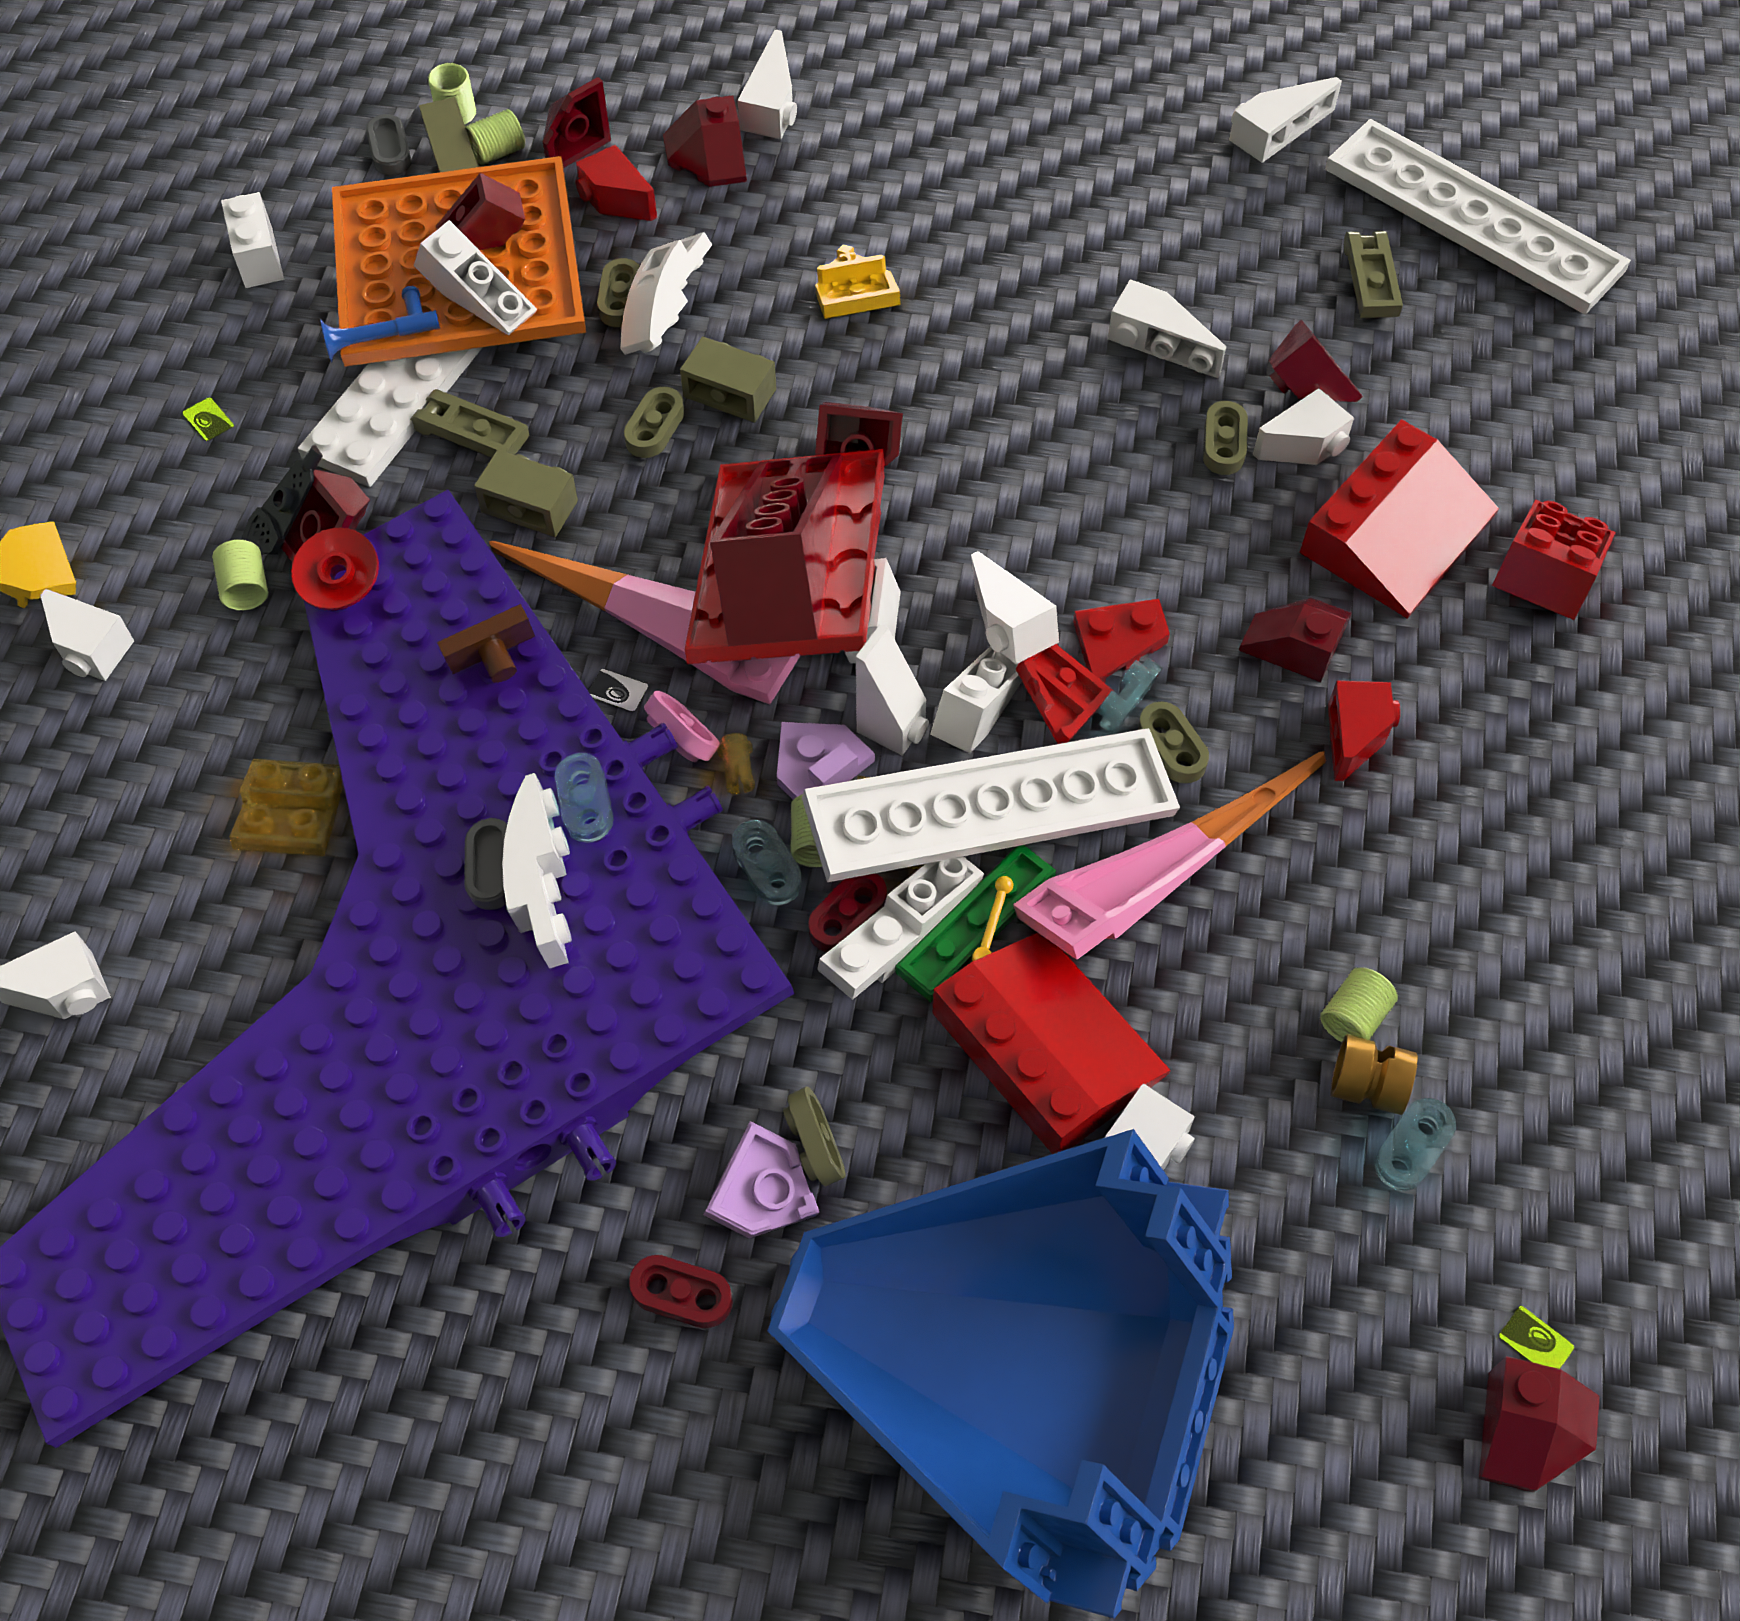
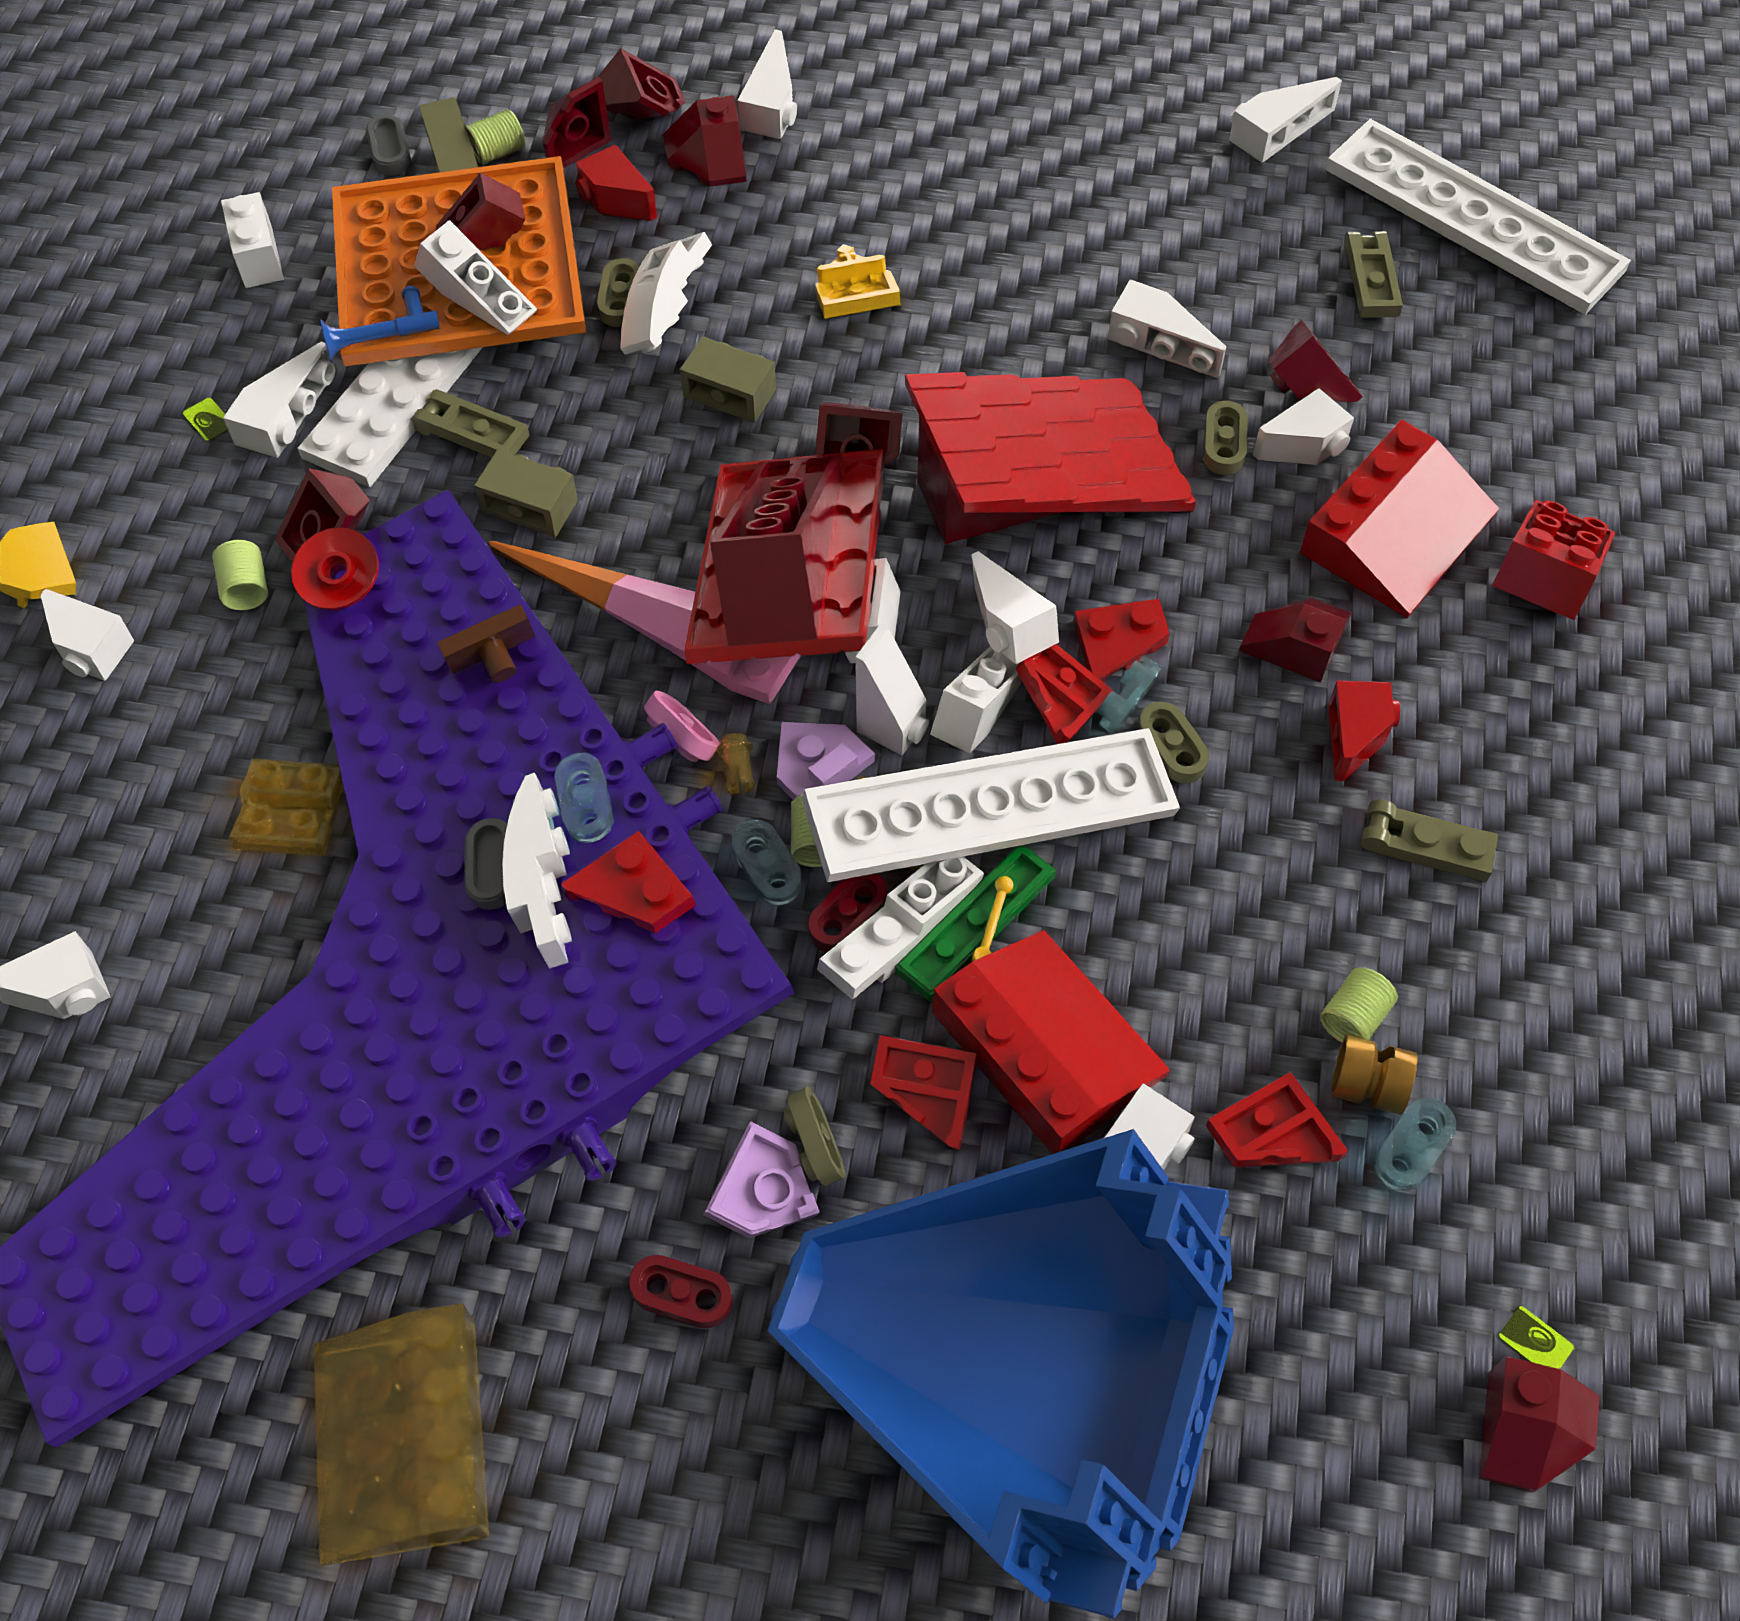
black piece [241,445,323,555] -> none
yellowish green piece [428,63,476,124] -> none
sticker [588,669,648,712] -> none
olive plate [624,387,684,458] -> none
bright pink plate [1013,751,1326,960] -> none
none -> white slope [223,342,336,458]
none -> clear yellow slope [314,1303,489,1566]
none -> red wing [561,831,696,933]
none -> dark red slope [598,48,686,119]
none -> red wing [870,1035,979,1150]
none -> red piece [905,372,1196,544]
none -> red wing [1206,1072,1348,1168]
none -> olive plate [1361,799,1499,882]

